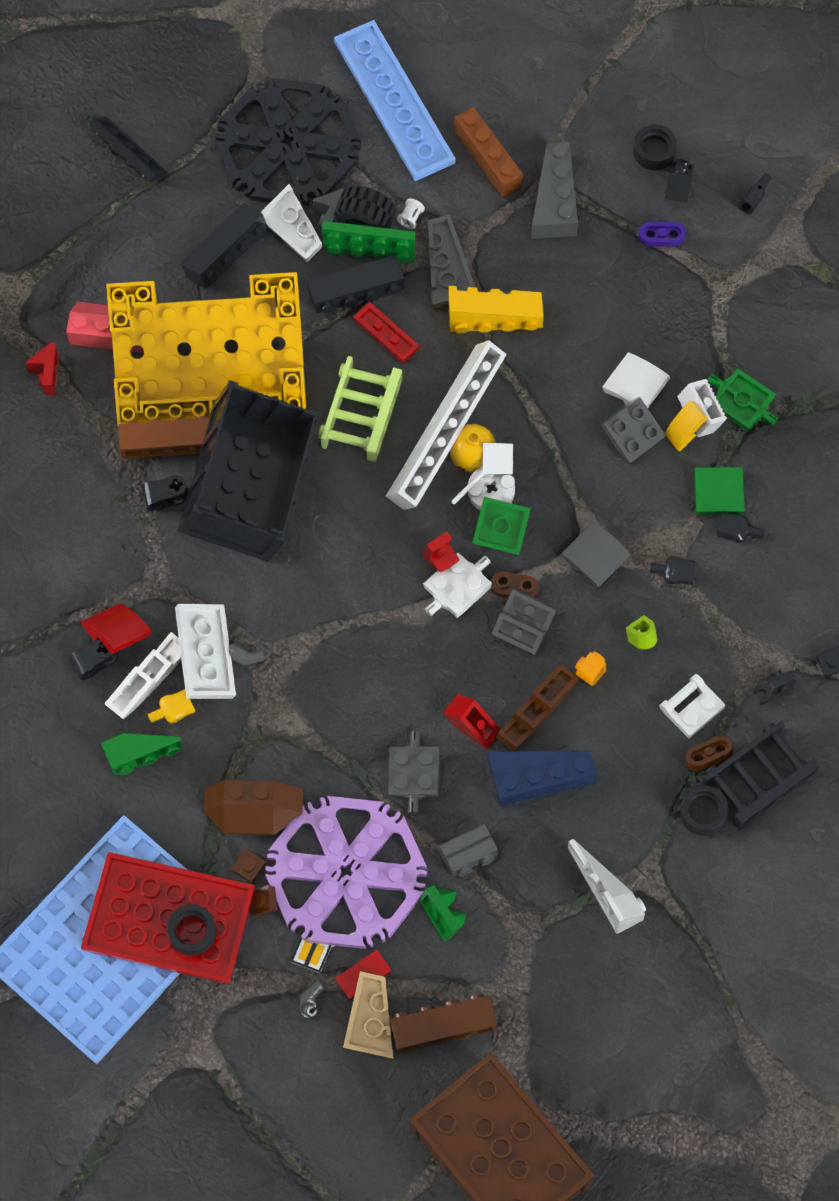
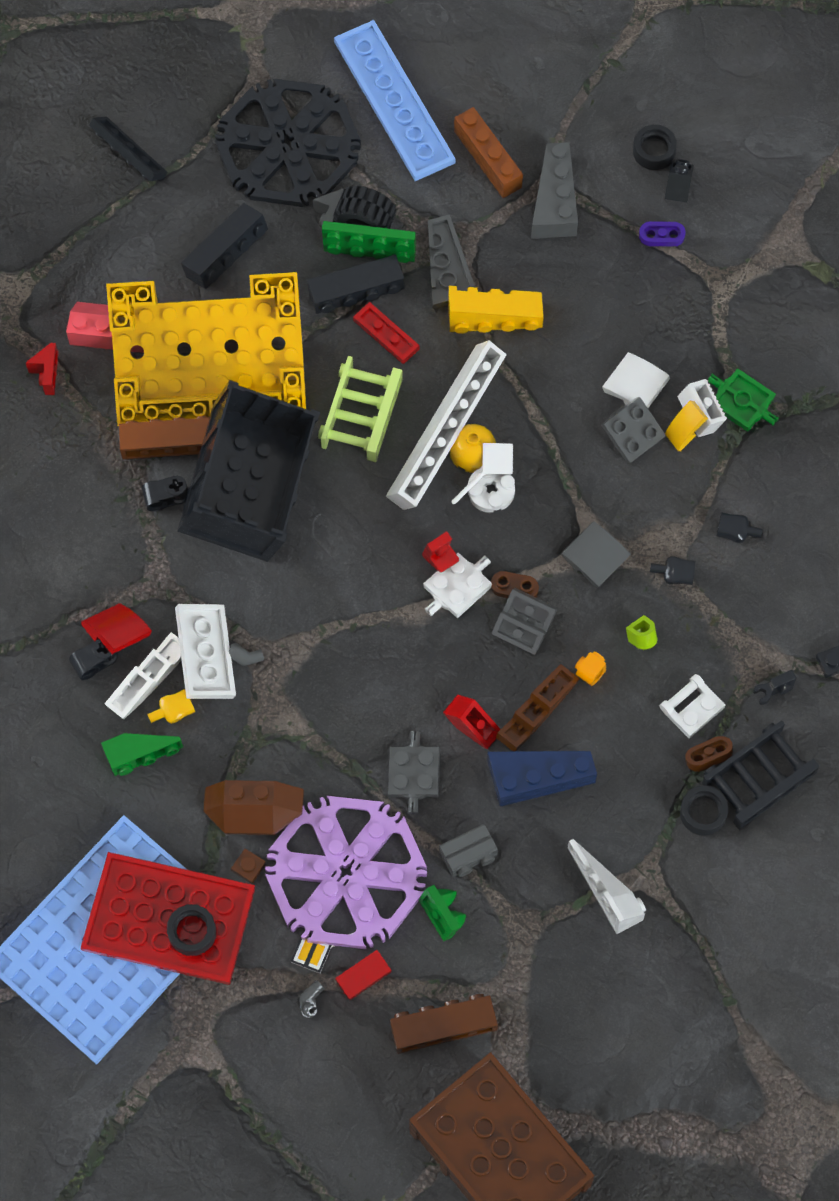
reddish brown plate [251,885,278,917] -> none
white wing [260,184,323,262] -> none
tan wing [343,971,394,1059] -> none
white bush [397,199,425,229] -> none
green plate [472,497,531,555] -> none
green tile [694,467,745,515] -> none
black piece [738,173,771,214] -> none

